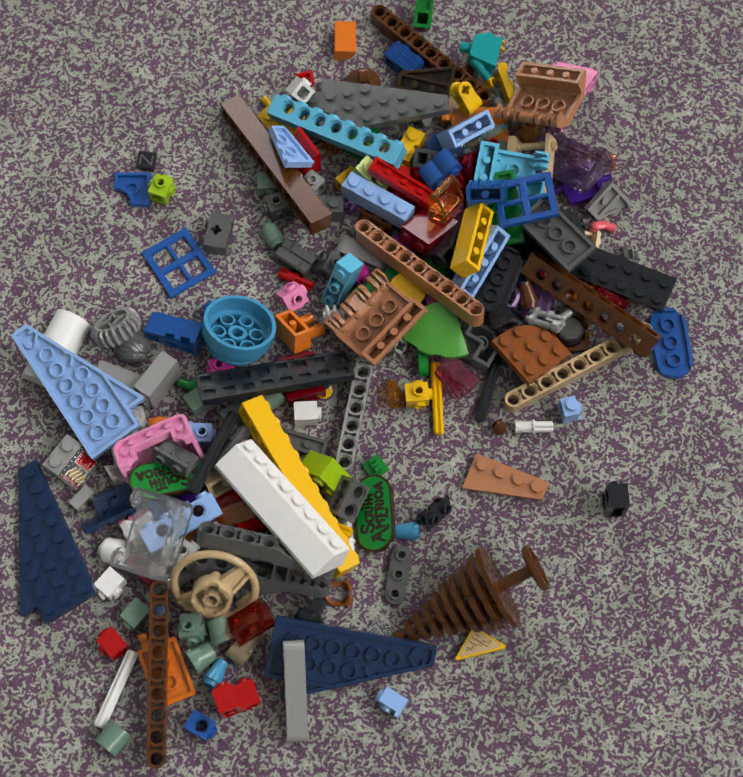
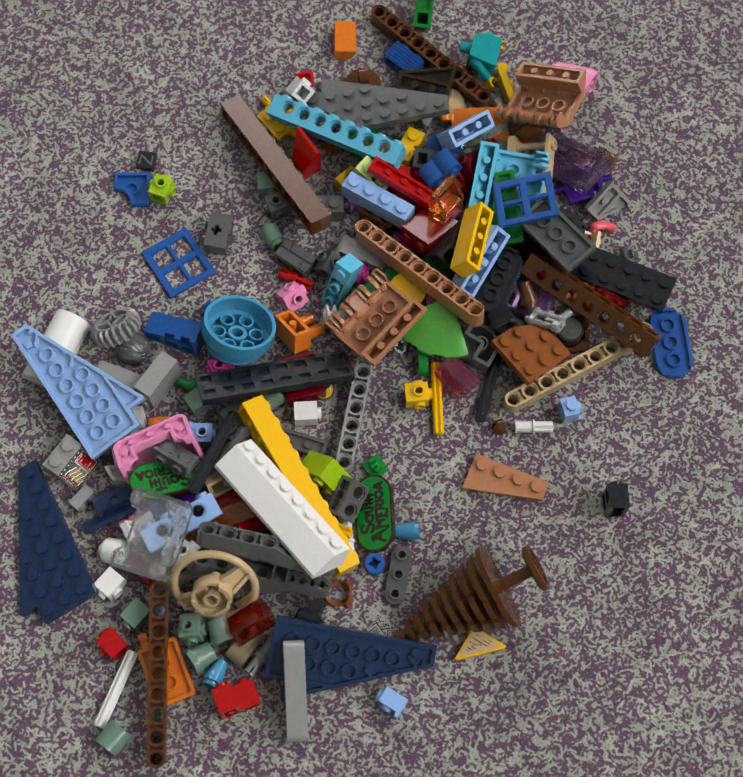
blue brick [183,709,218,742] -> none
light blue wing [268,125,314,168] -> none
light grey brick [304,169,326,195] -> none
clear orange cone [385,379,405,409] -> none
black hinge [416,495,452,532] -> none
yellow piece [449,81,482,117] -> none
blue brick [466,179,507,204] -> none
none -> light grey pin [243,633,273,678]
none -> blue wheel [365,553,385,576]

